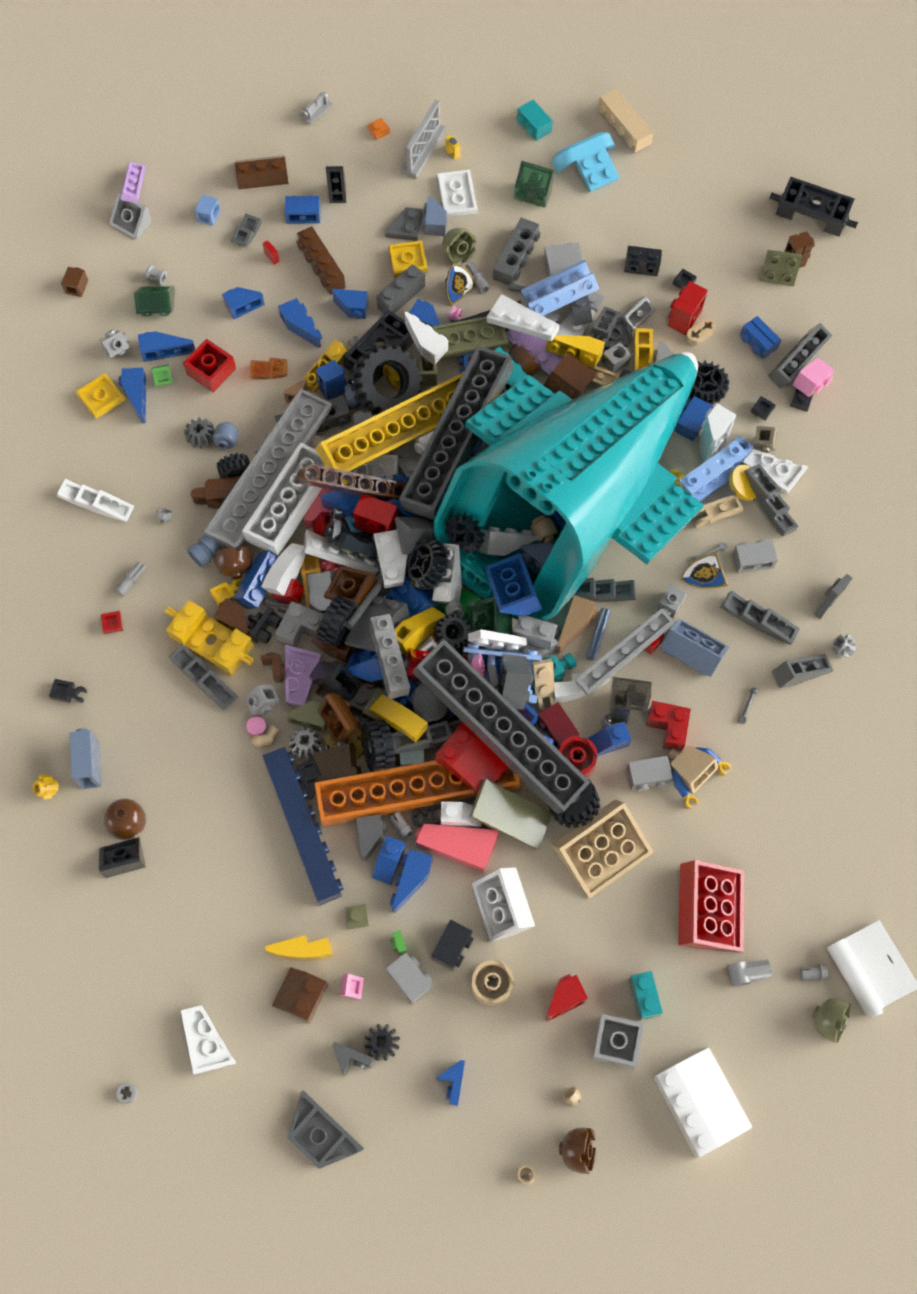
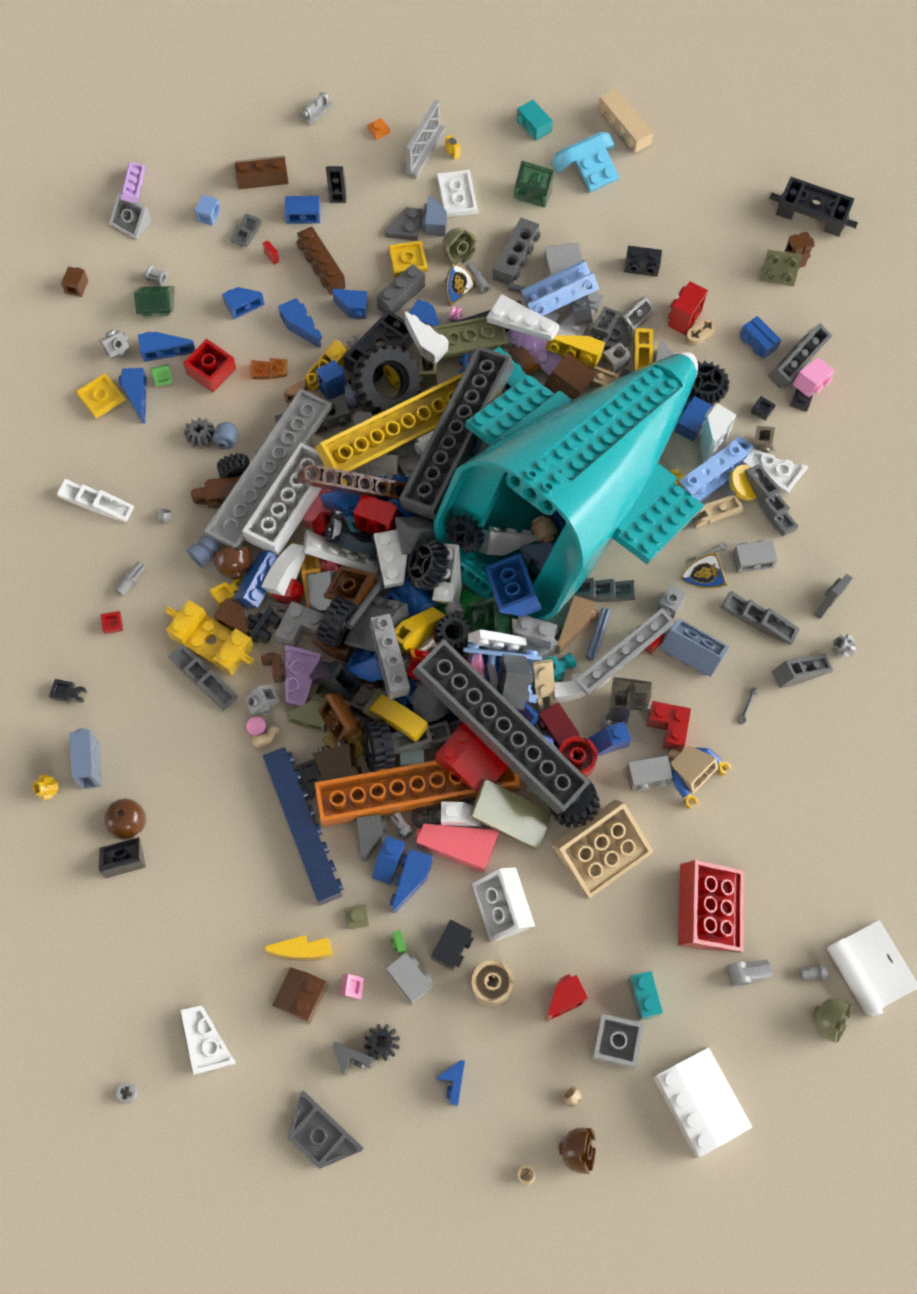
light grey gear [288,726,322,760] -> none
black plate [672,268,697,289] -> none

